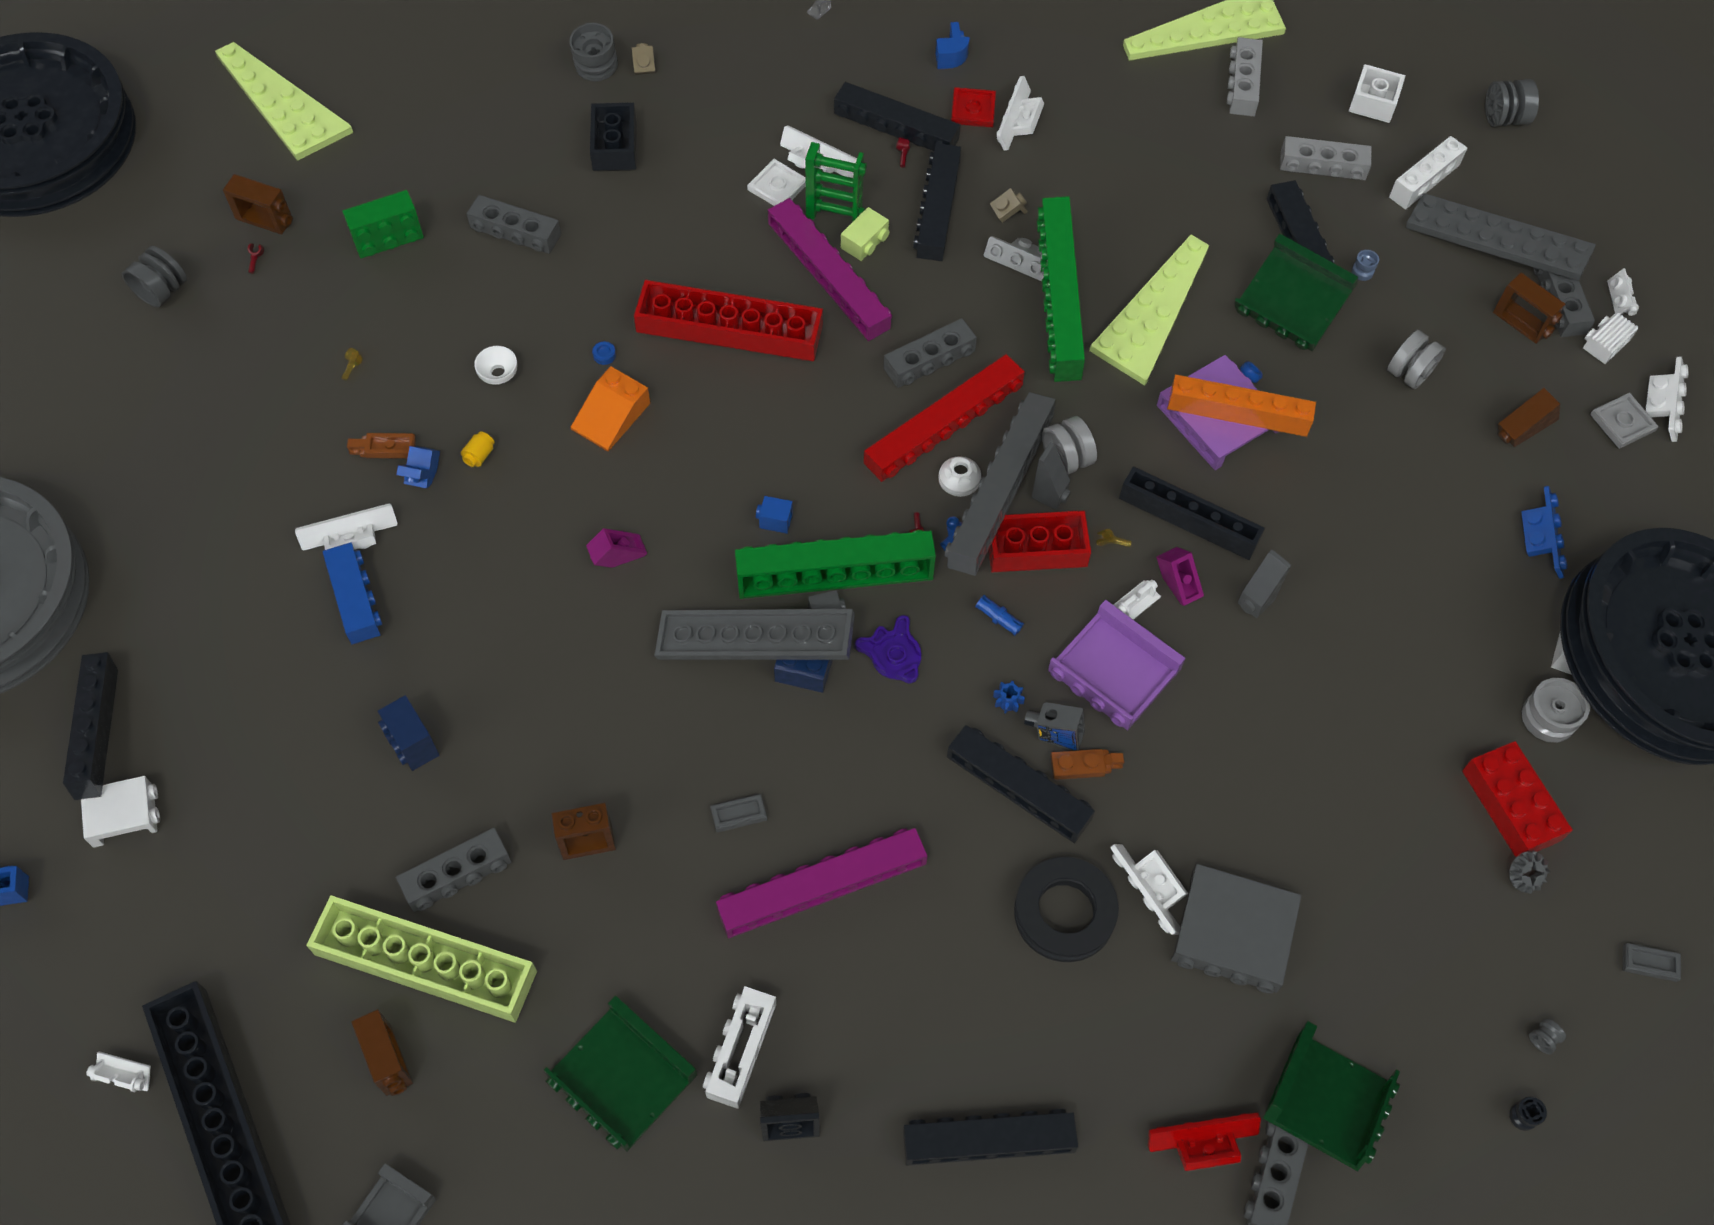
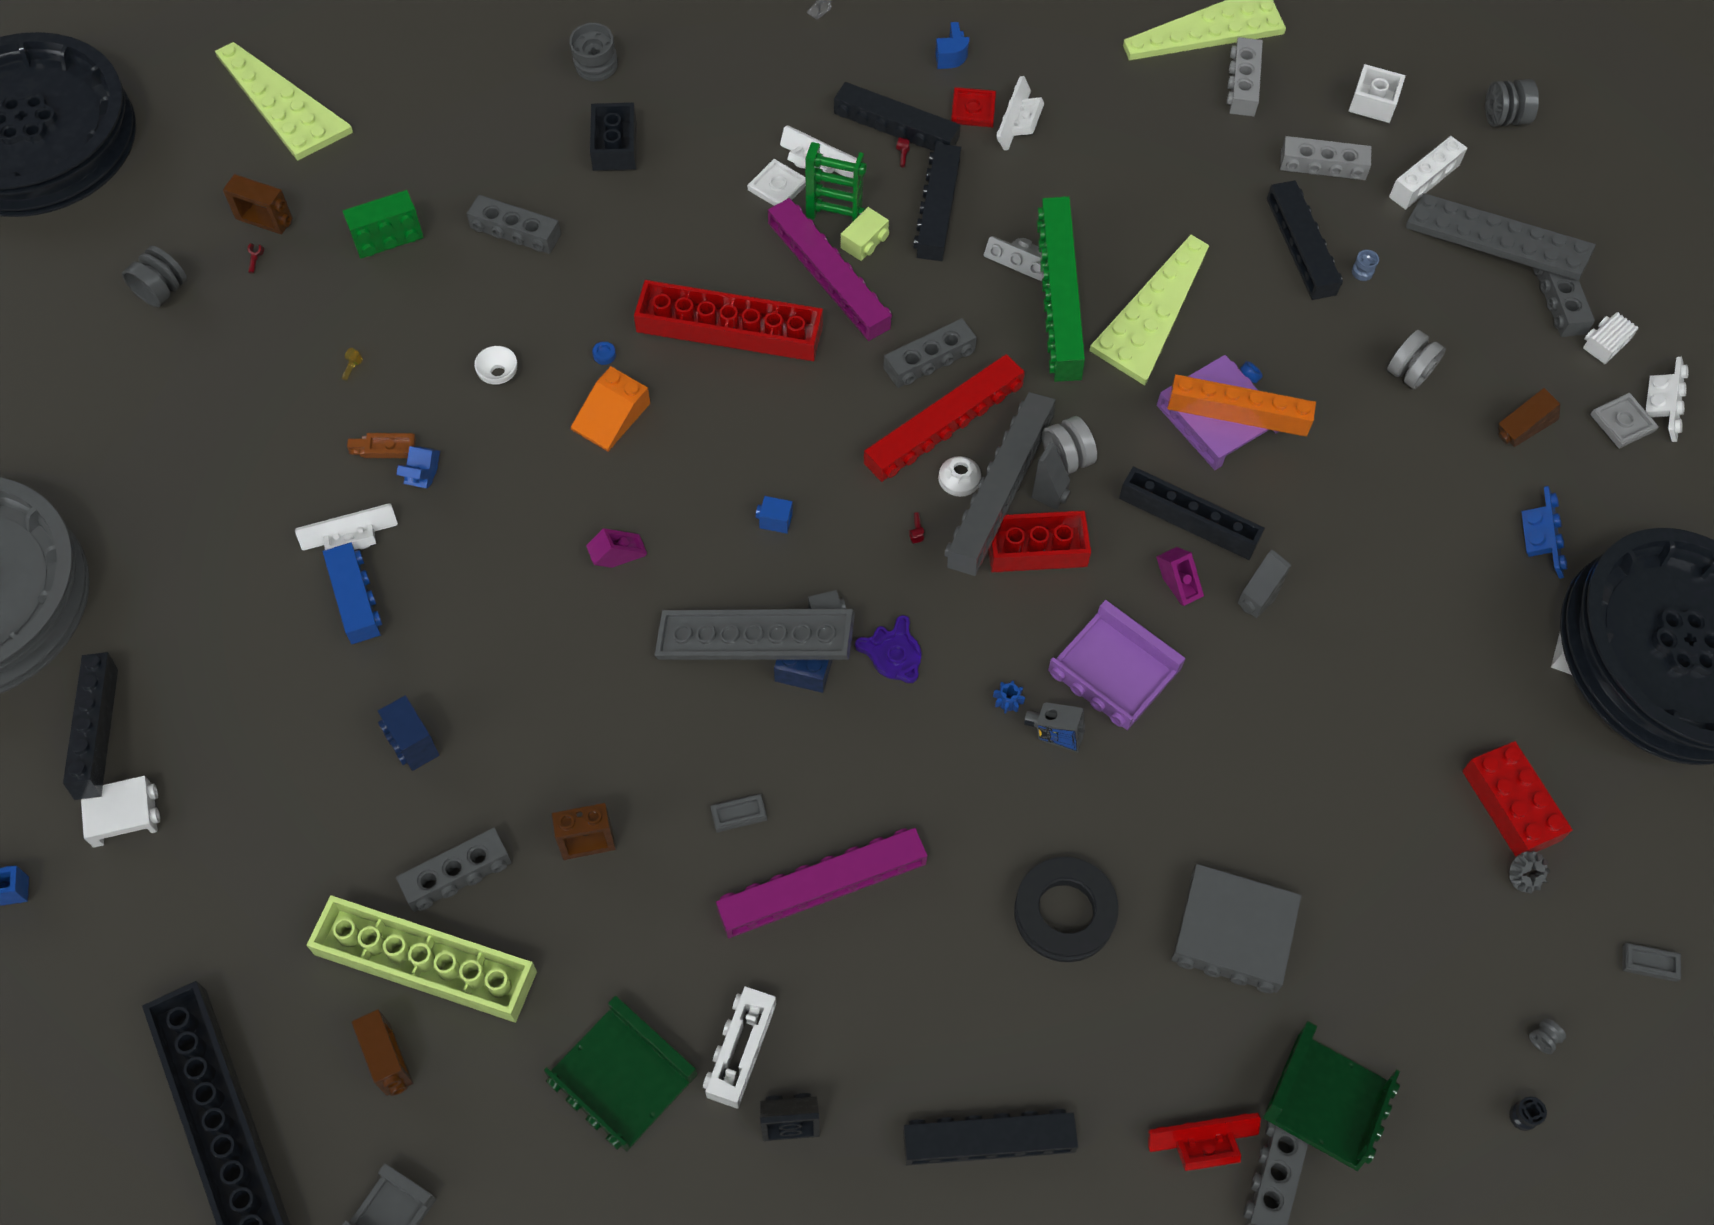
white hinge [87,1051,151,1092] -> none
yellow brick [461,431,495,467] -> none
dark tan bracket [632,43,655,75] -> none
green brick [735,530,936,599] -> none
blue arm [940,516,962,551] -> none
black brick [947,725,1095,844] -> none
blue pin [975,595,1024,636] -> none
dark tan bracket [990,188,1028,223] -> none
dark orange hinge [1050,749,1124,780] -> none
clear yellow hand [1096,529,1131,547] -> none
white bracket [1110,844,1189,935] -> none
white hinge [1114,579,1161,620] -> none
dark green panel [1235,233,1358,351] -> none
reddish brown window [1493,273,1566,344] -> none
light grey wheel [1521,678,1590,743] -> none
white hinge [1607,268,1639,316] -> none

